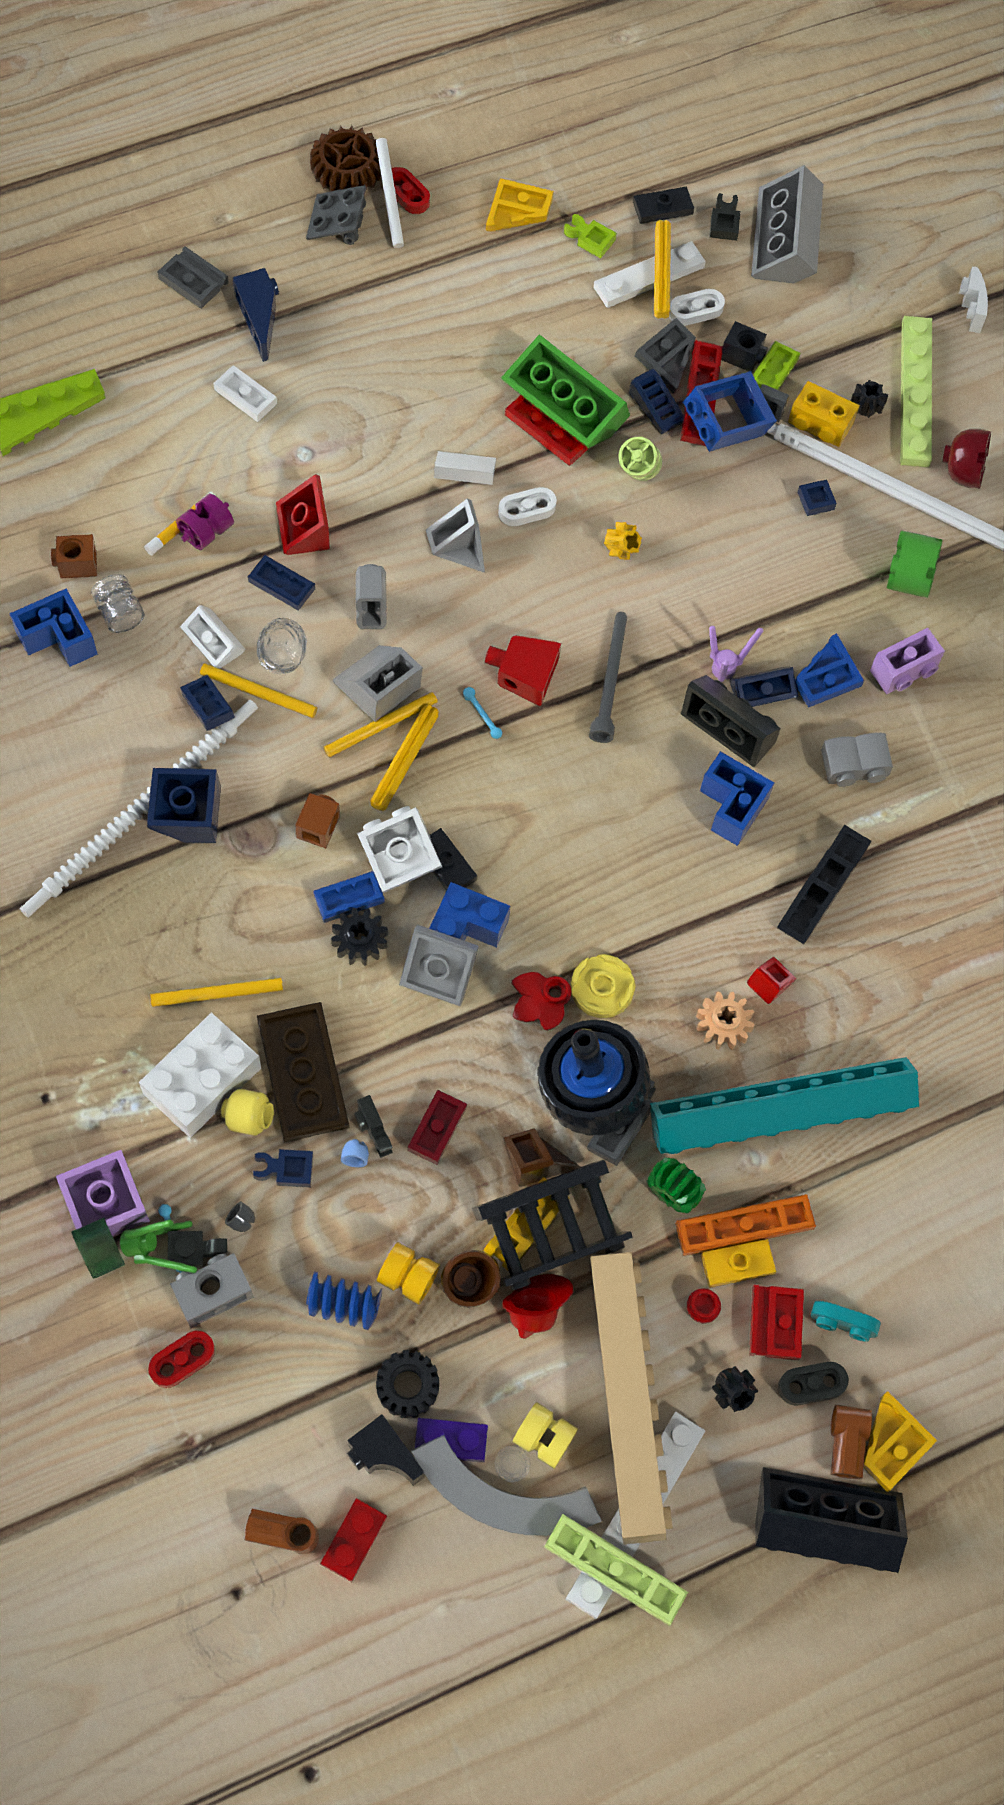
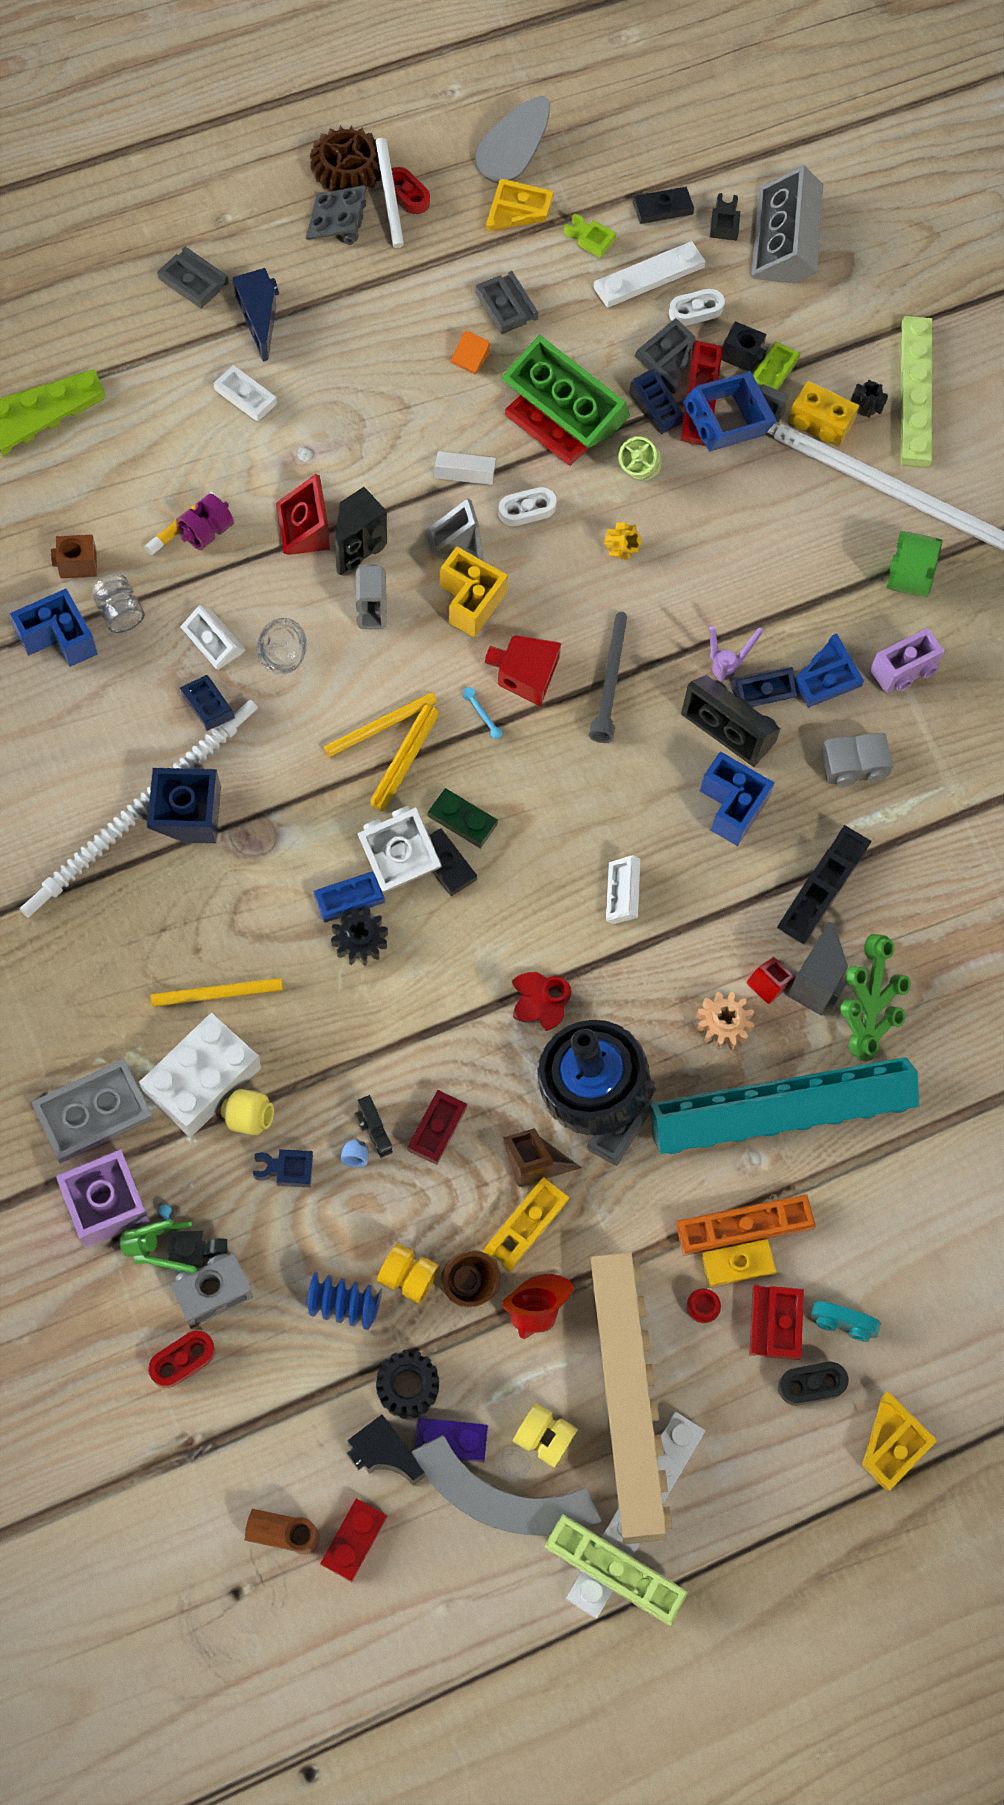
clear green tile [71,1217,125,1279] -> none
yellow bar [200,663,318,718] -> none
dark grey hinge [225,1201,255,1232] -> none
dark blue plate [248,555,315,611] -> none
dark brown tile [257,1002,350,1143] -> none
dark orange brick [295,793,340,849] -> none
light grey slope [333,645,423,722] -> none
light grey tile [399,925,479,1006] -> none
blue brick [429,882,510,948] -> none
black fence [472,1160,633,1290] -> none
light yellow tile [570,954,636,1018] -> none
green gear [647,1157,706,1214] -> none
yellow axle [654,220,671,319] -> none
black gear [712,1366,758,1412] -> none
black slope [755,1467,908,1573] -> none
dark blue plate [797,479,837,516] -> none
dark orange piece [831,1404,872,1479] -> none
dark red cylinder [942,429,991,489] -> none
white slope [959,266,988,333] -> none
none -> light grey plate [31,1059,153,1163]
none -> pearl dark grey slope [335,487,387,575]
none -> dark green plate [428,788,498,849]
none -> yellow brick [440,546,508,638]
none -> orange slope [451,330,490,375]
none -> light grey shield [475,96,550,183]
none -> dark grey plate [475,271,539,334]
none -> white plate [606,855,640,924]
none -> dark grey slope [787,922,848,1015]
none -> bright green plant [841,934,911,1062]

